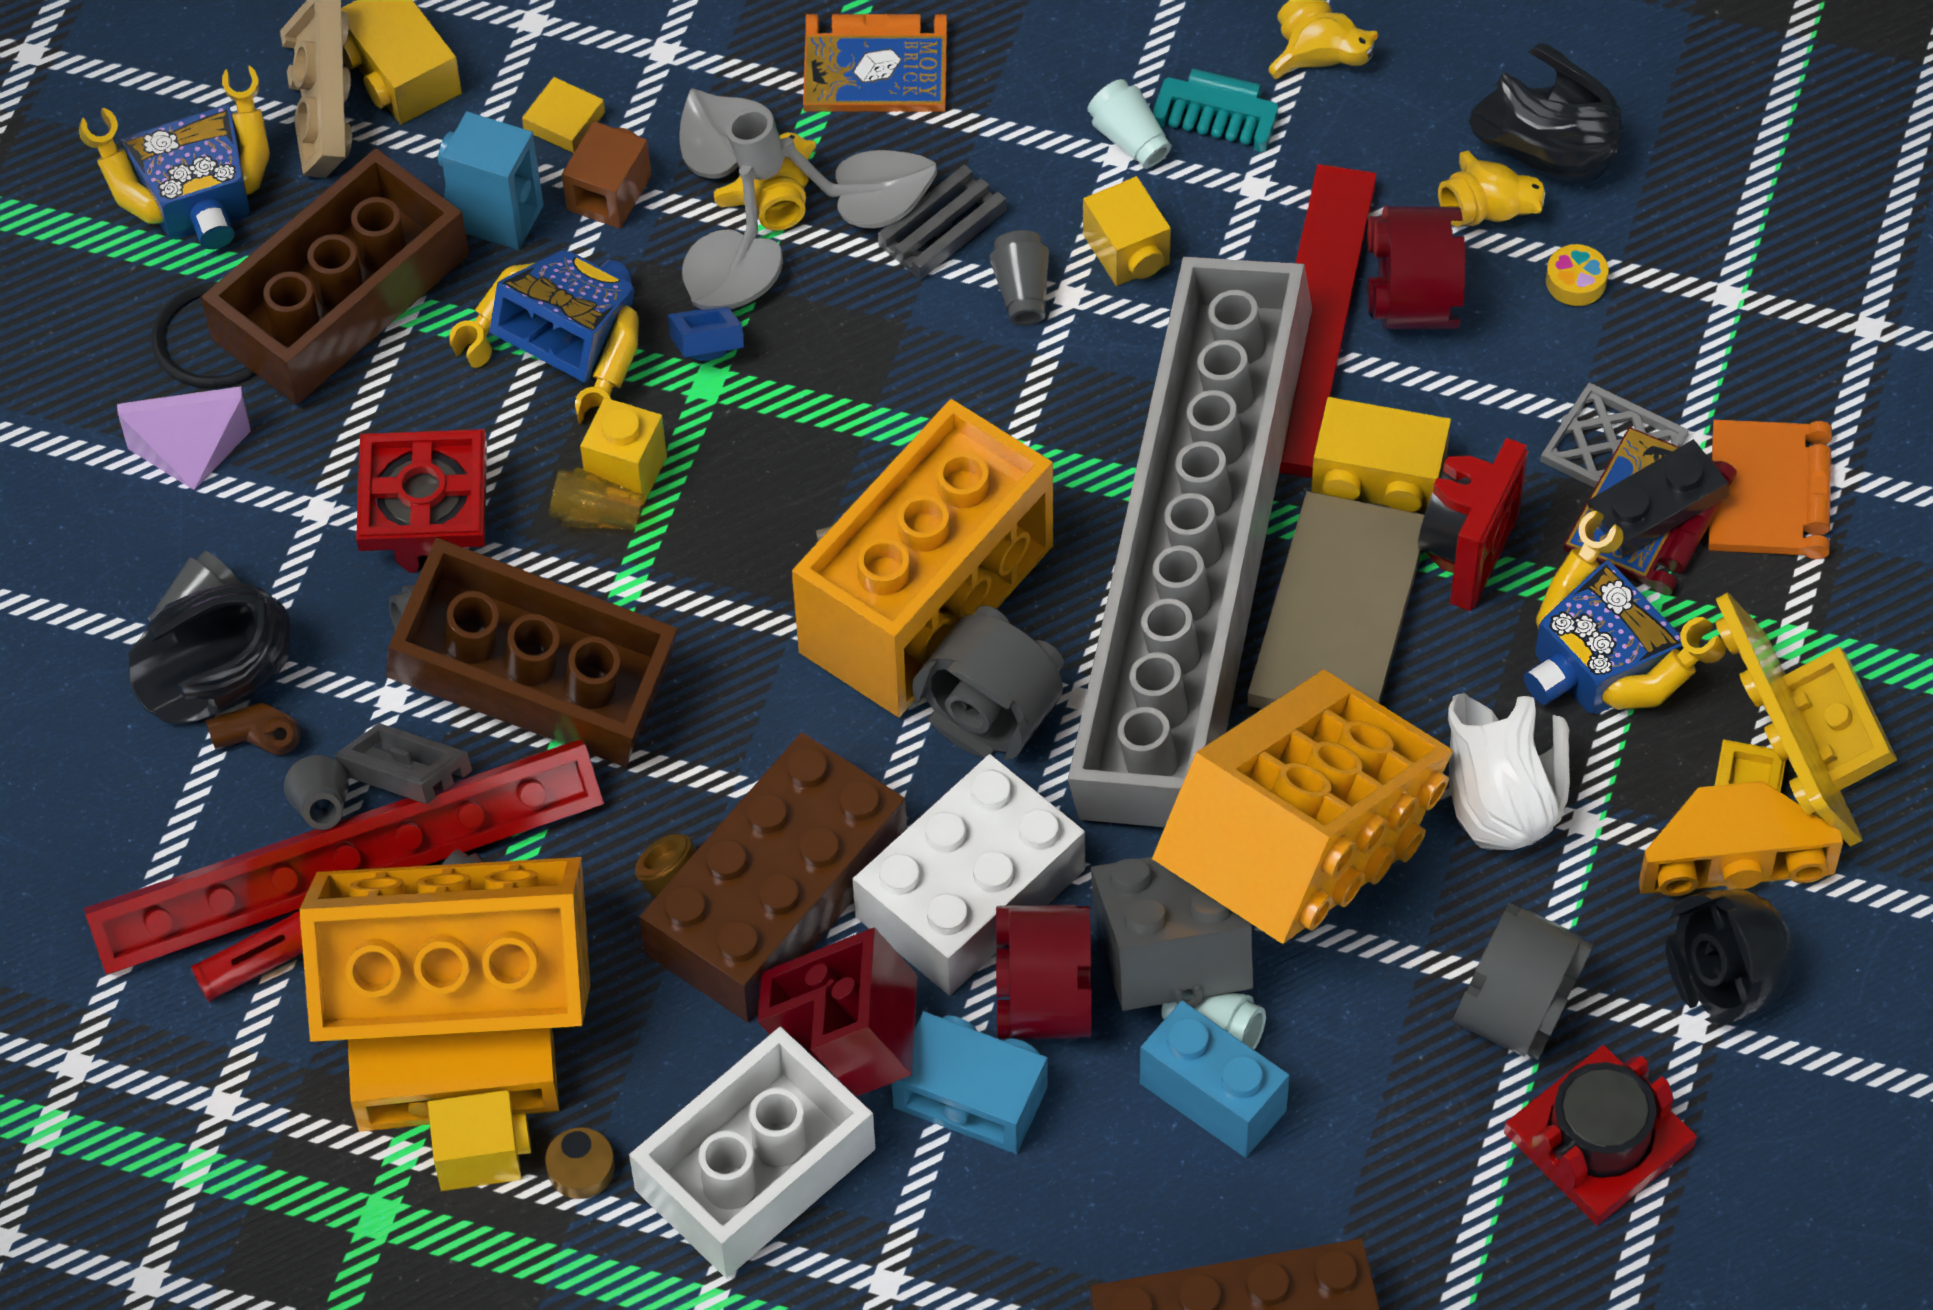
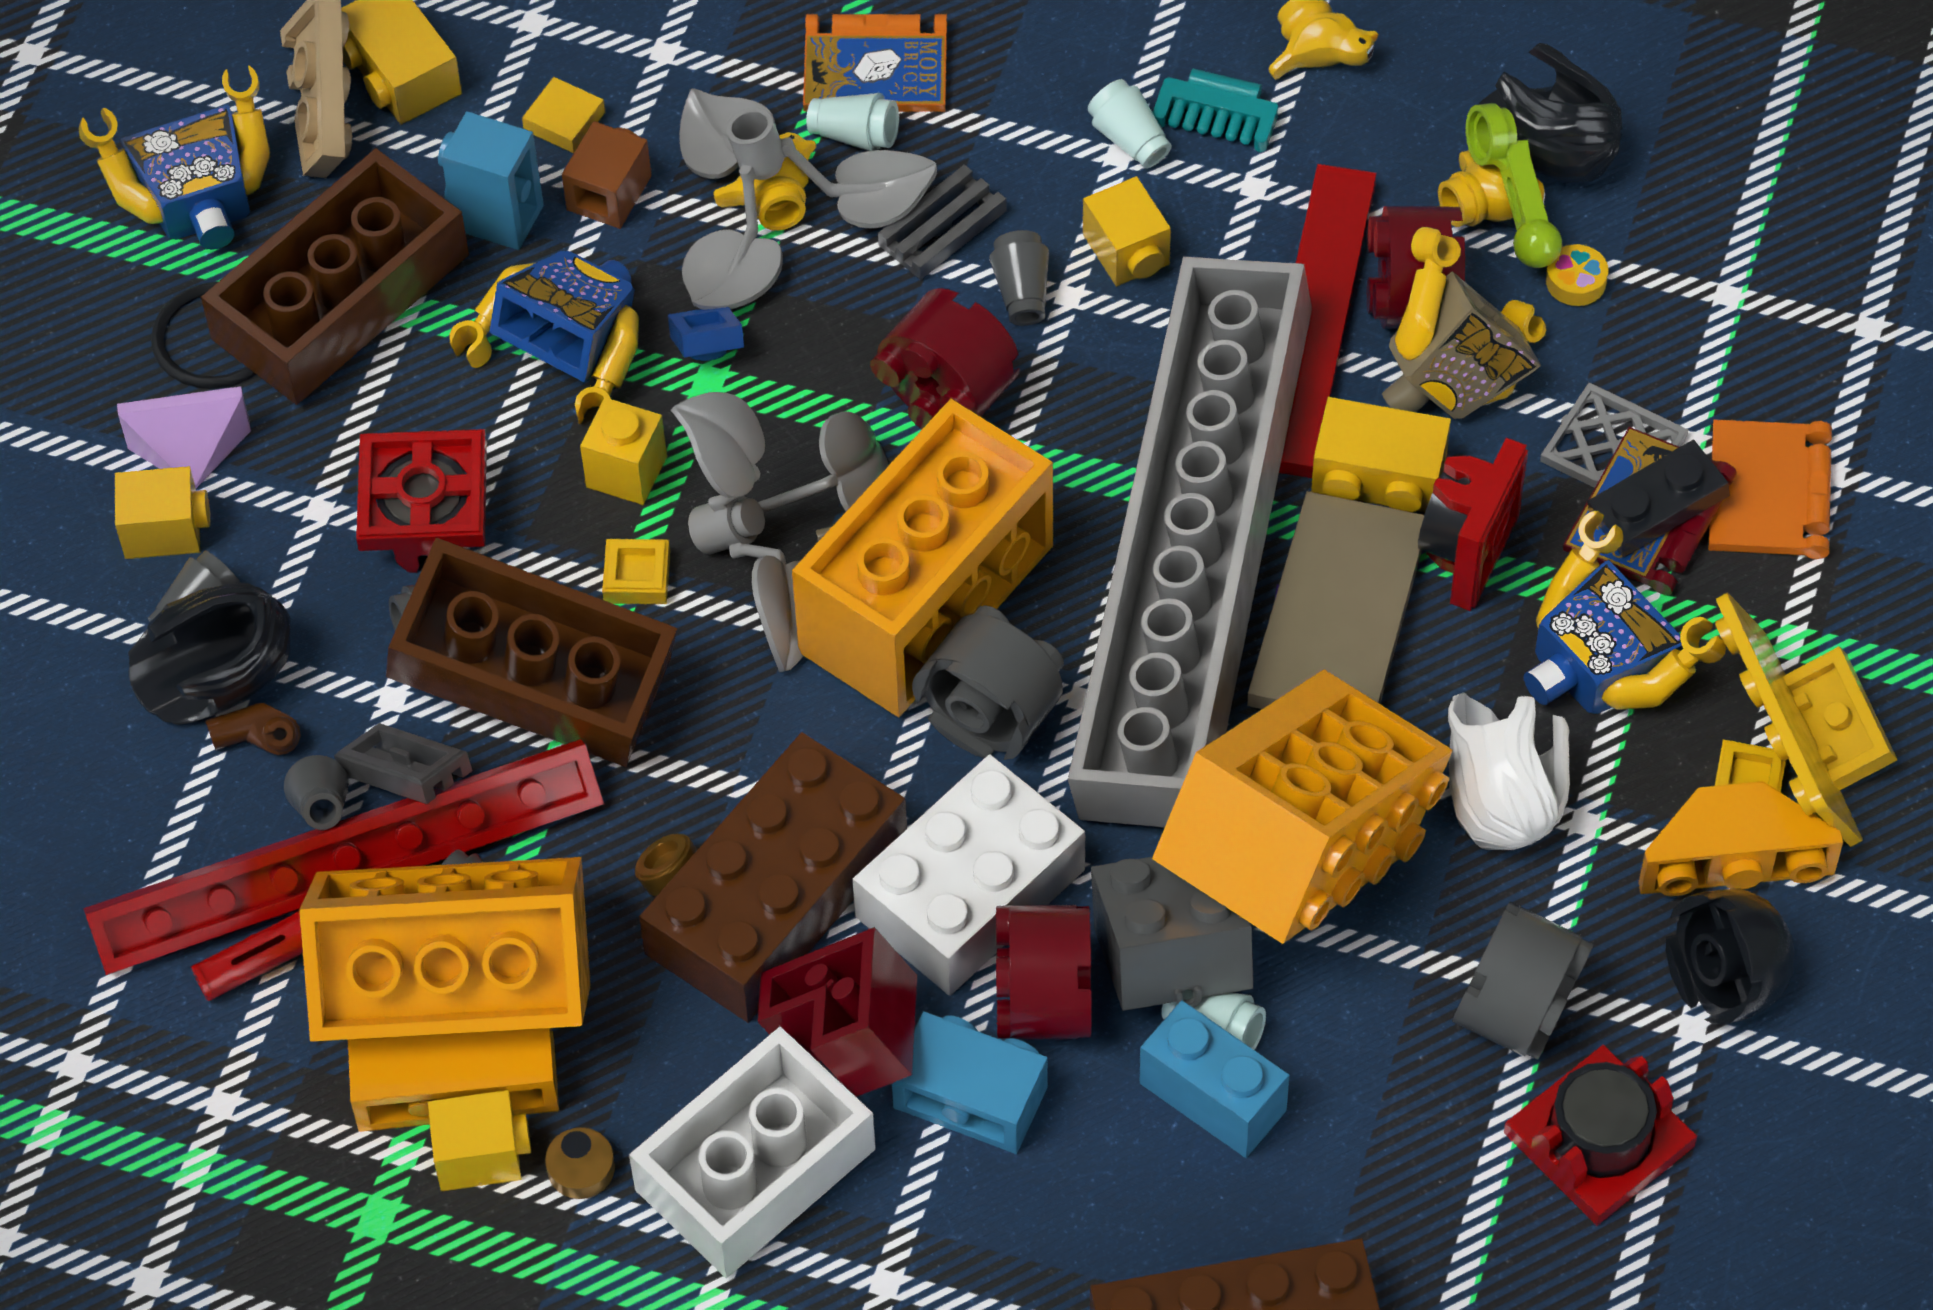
clear yellow cone [548,466,643,531] -> none
none -> yellow brick [115,466,210,559]
none -> yellow tile [602,539,670,604]
none -> light grey plant [671,392,889,673]
none -> light aqua cone [806,93,899,151]
none -> dark red brick [870,288,1020,429]
none -> torso [1382,227,1546,419]
none -> lime piece [1466,103,1562,268]

